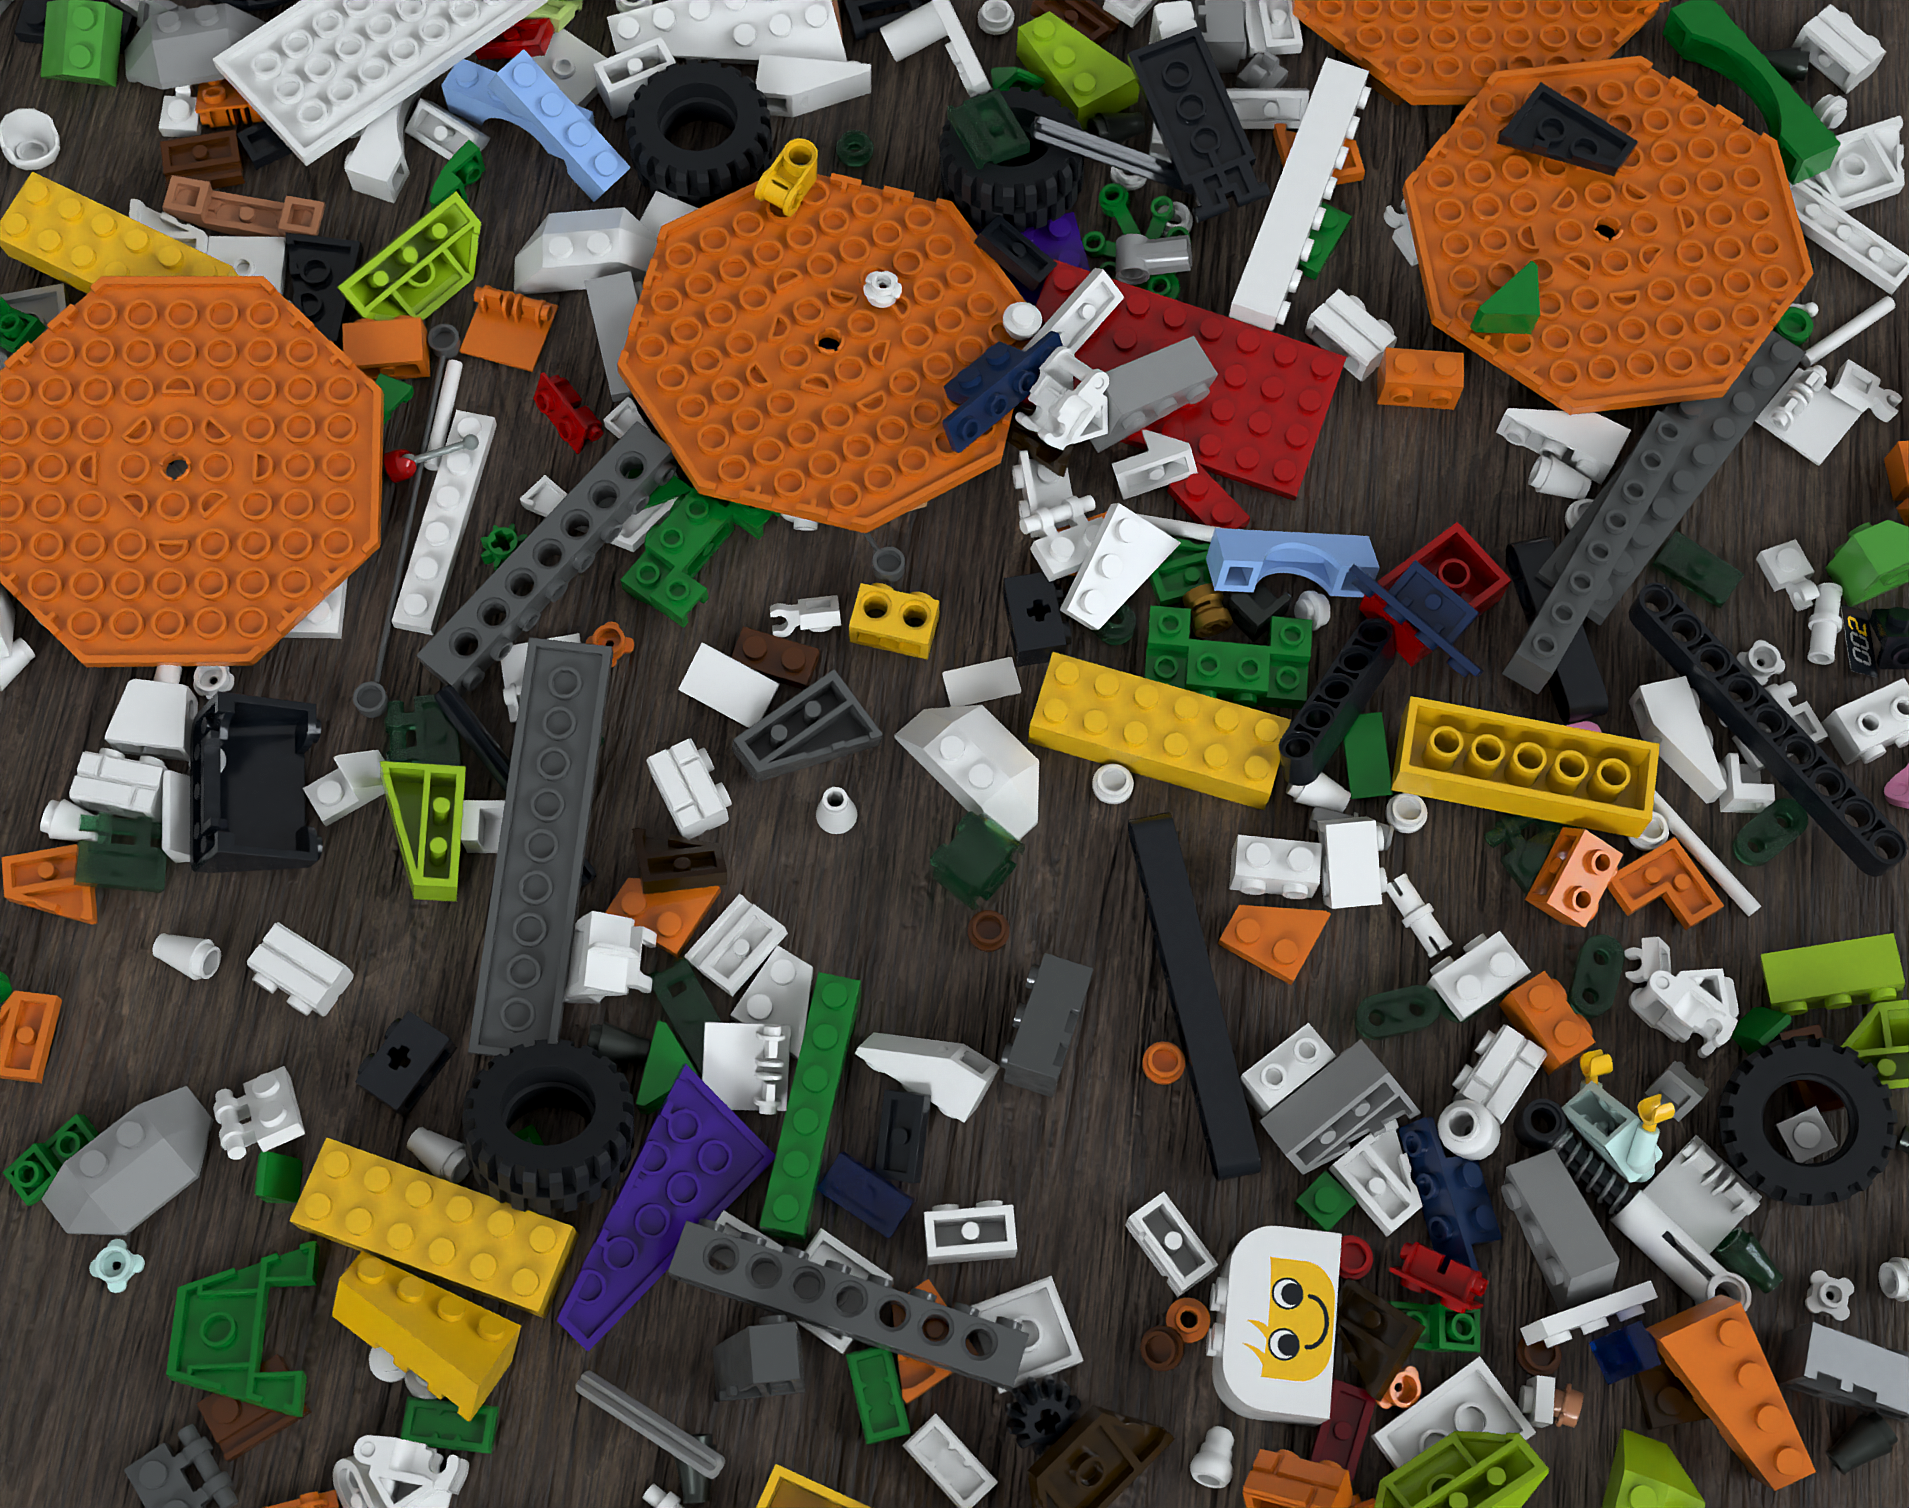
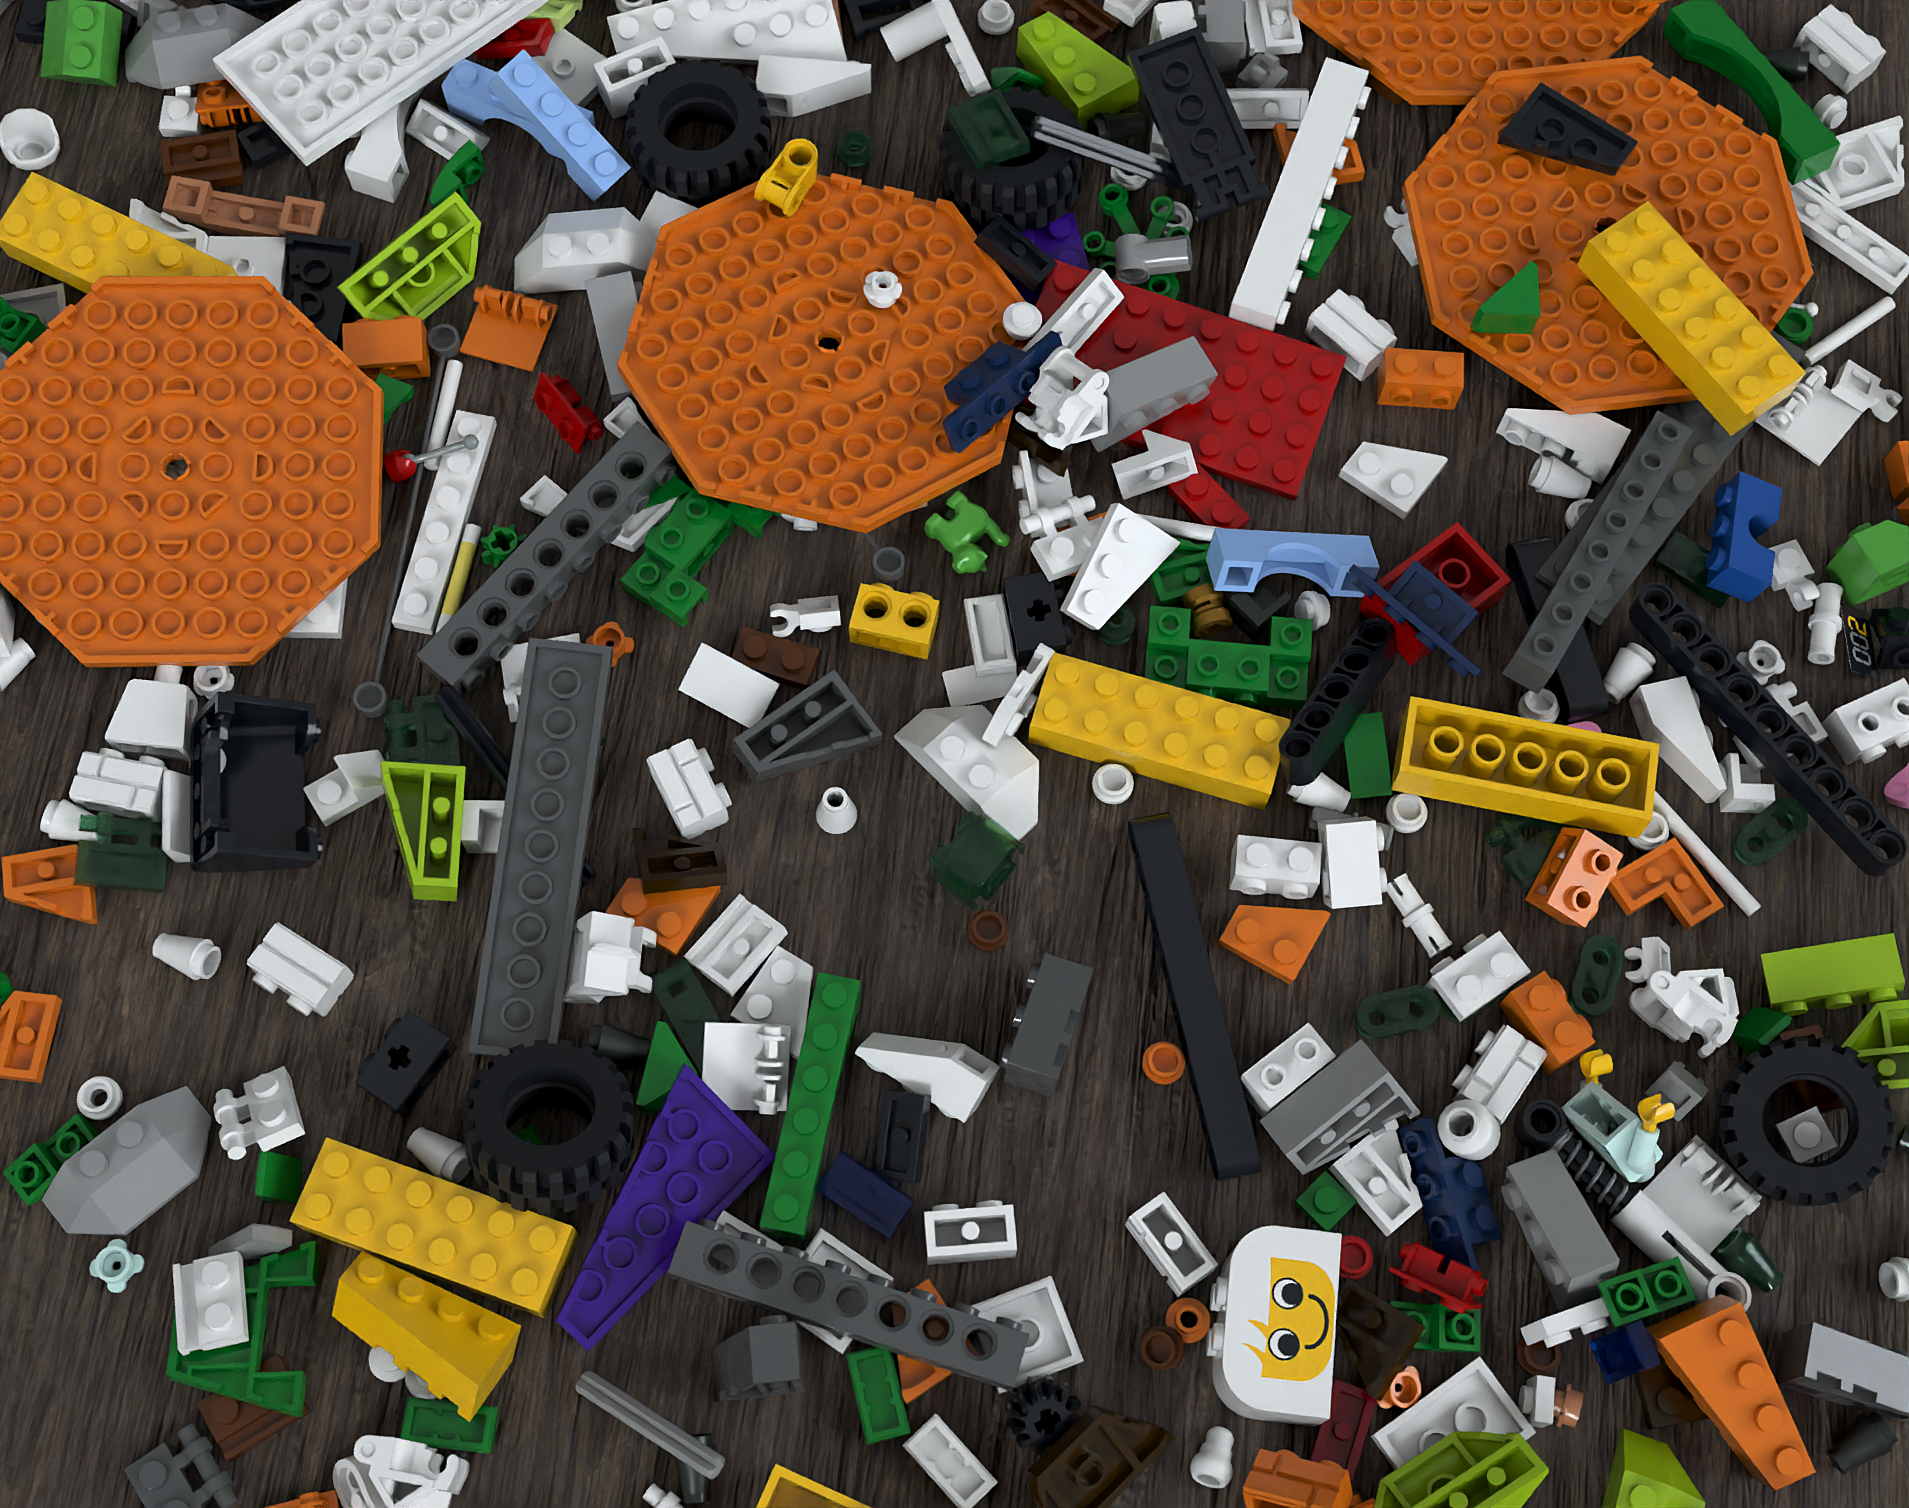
white plate [1805,1270,1854,1321] -> none
none -> white plate [77,1076,123,1120]
none -> white plate [173,1251,249,1355]
none -> light grey tile [209,1223,292,1260]
none -> light yellow bar [435,524,482,634]
none -> bright green animal [924,490,1011,574]
none -> white tile [964,594,1017,677]
none -> white wing [982,643,1055,747]
none -> white wing [1339,442,1448,520]
none -> white plate [1518,688,1560,723]
none -> yellow brick [1577,201,1806,436]
none -> green slope [1596,1256,1696,1328]
none -> white cone [1603,642,1656,704]
none -> blue arch [1706,471,1782,603]

